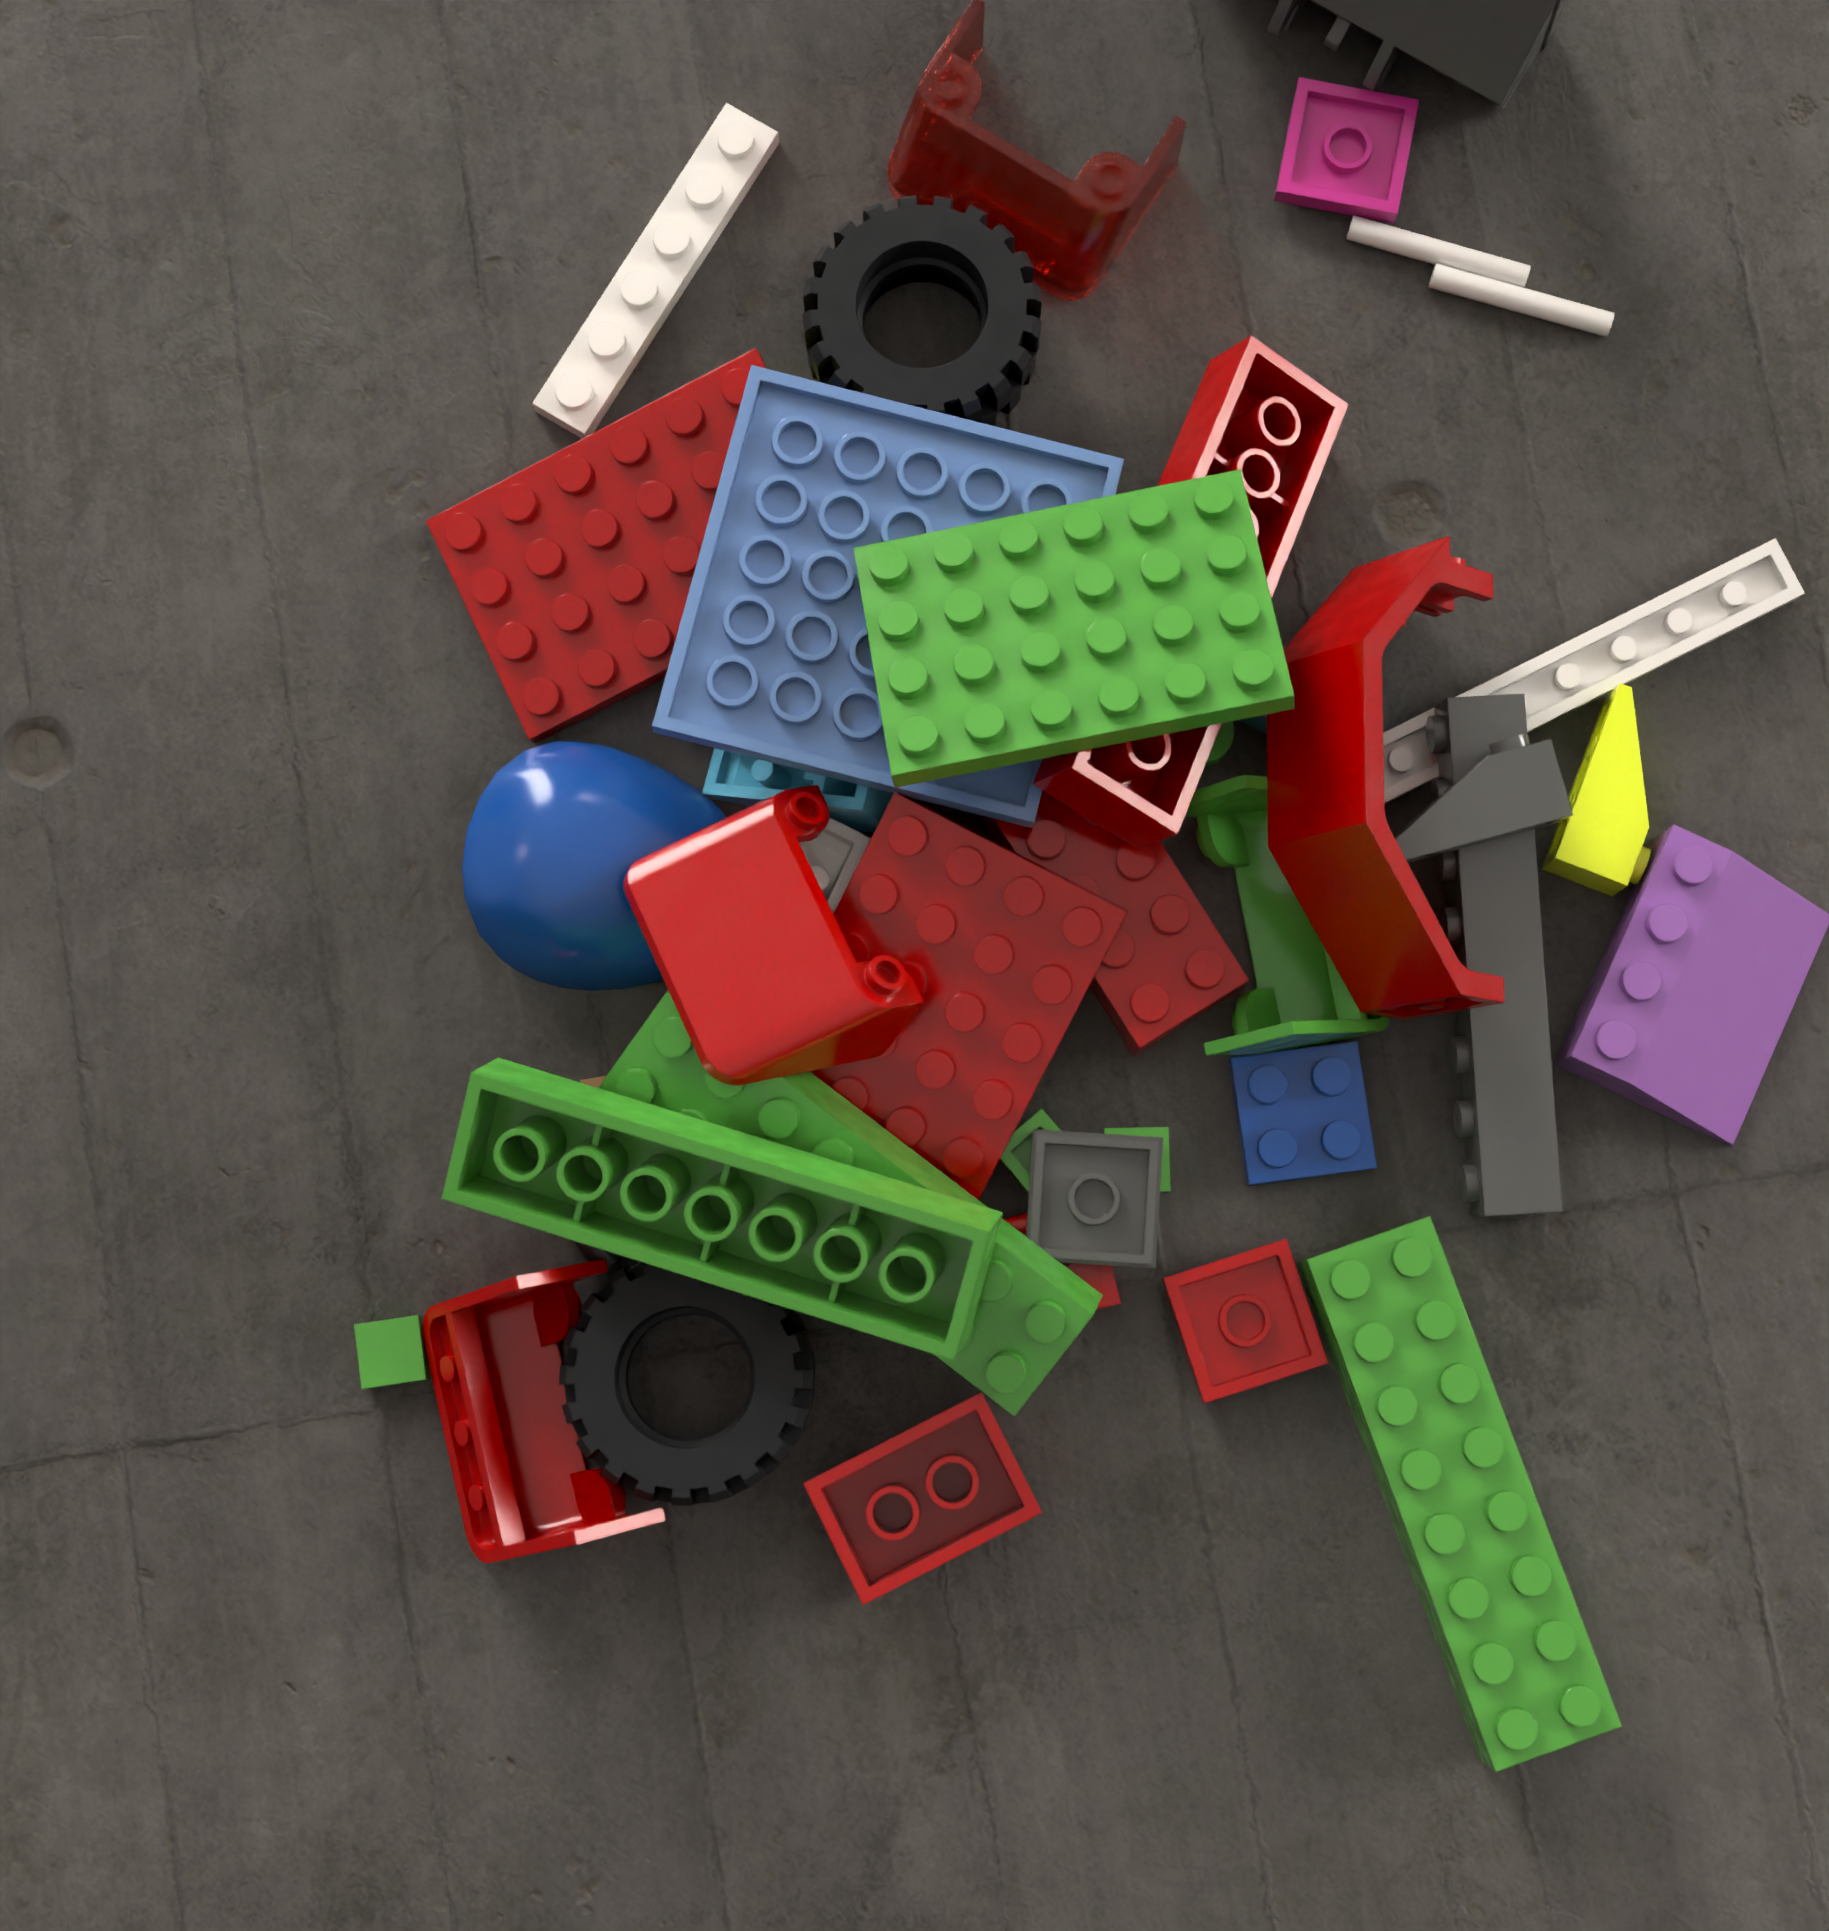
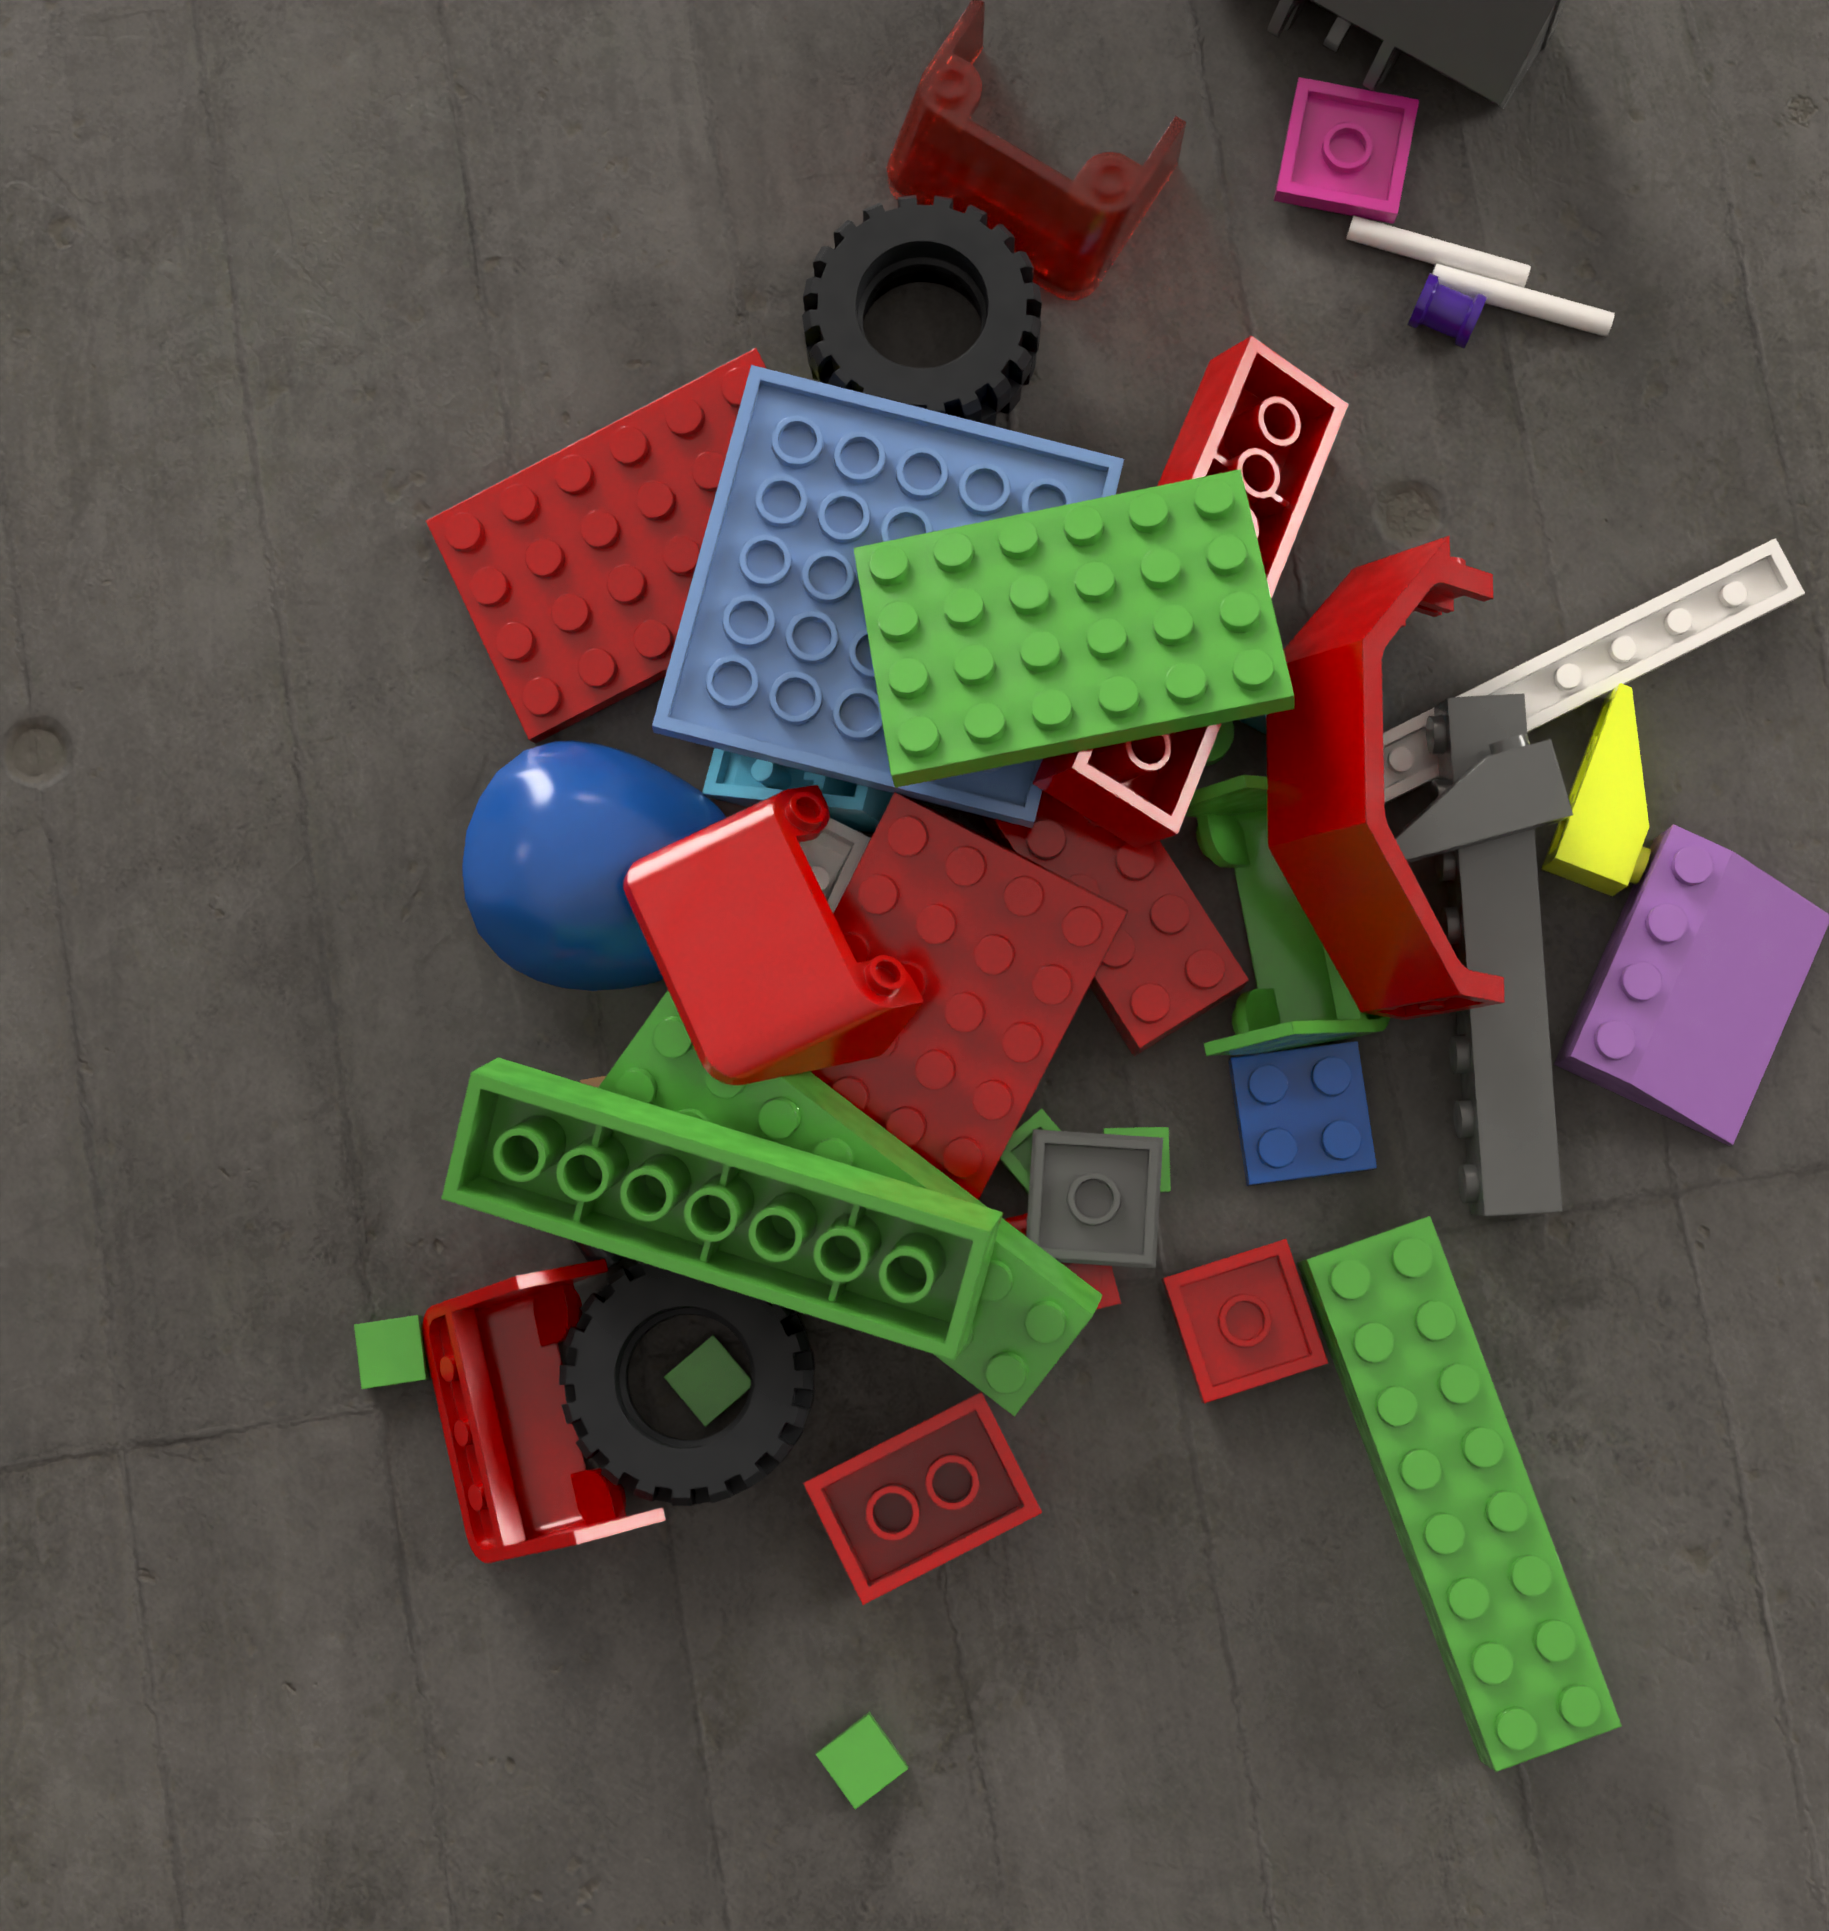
white plate [532,103,780,439] -> none
none -> bright green tile [664,1335,751,1427]
none -> bright green tile [816,1712,909,1809]
none -> dark purple bush [1407,273,1487,348]

